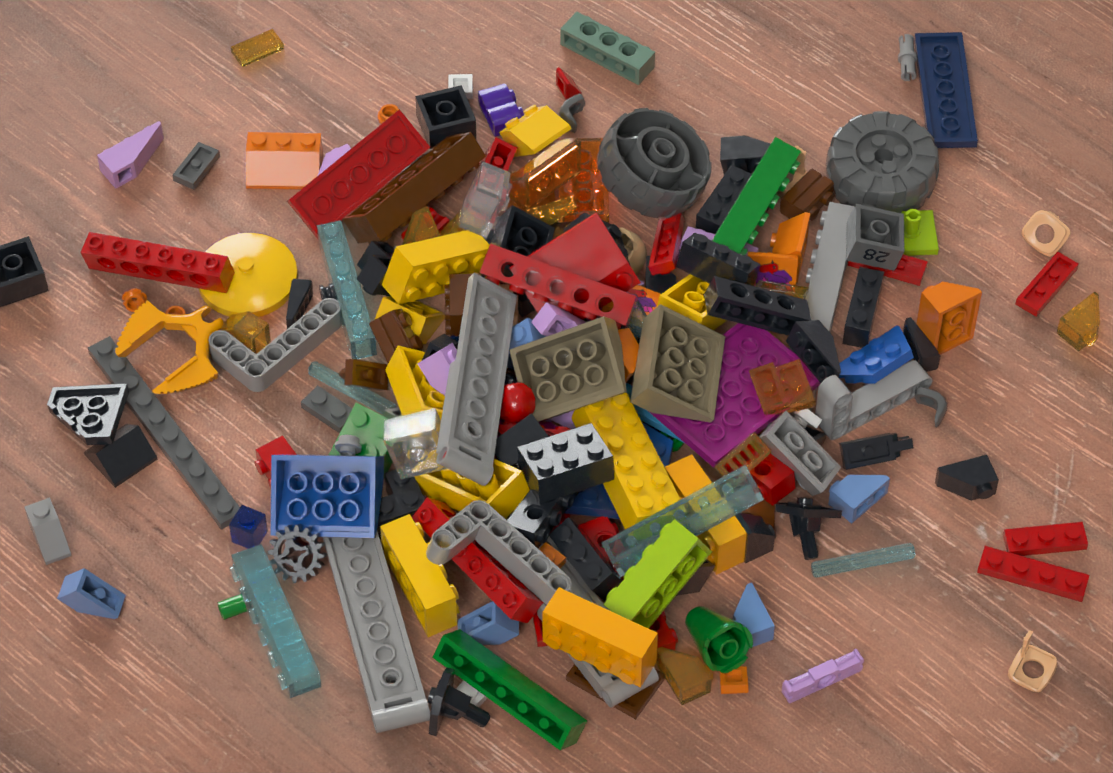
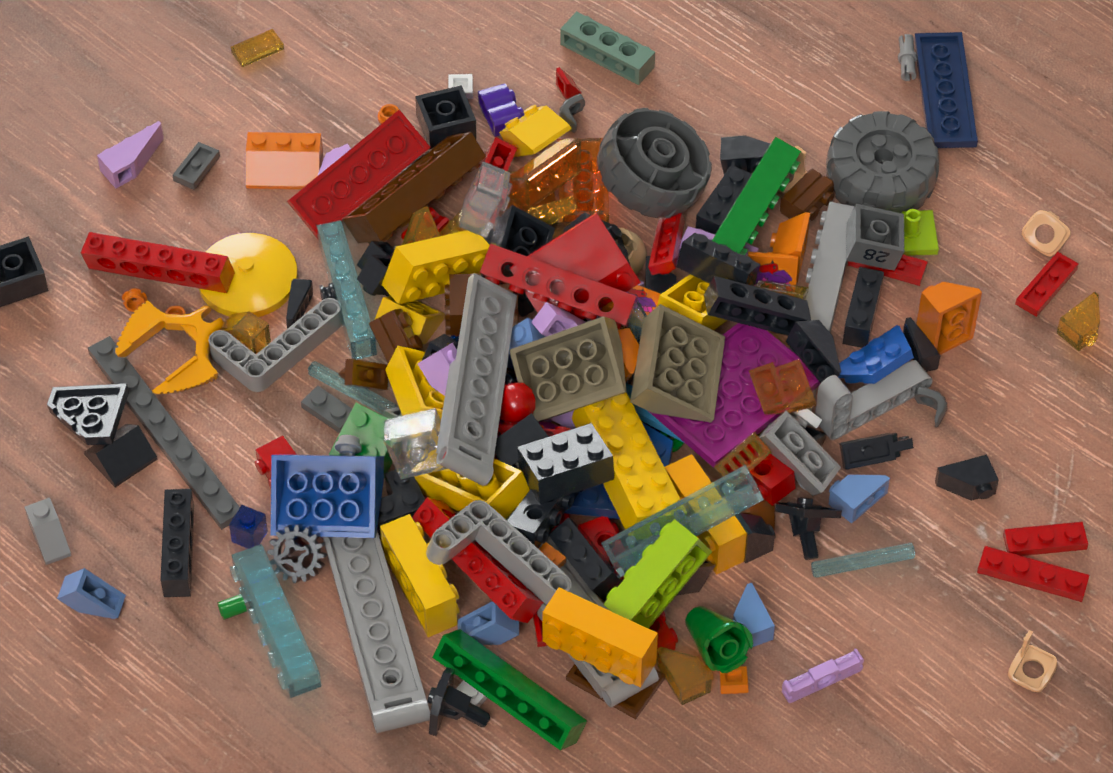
none -> black brick [160,489,194,597]

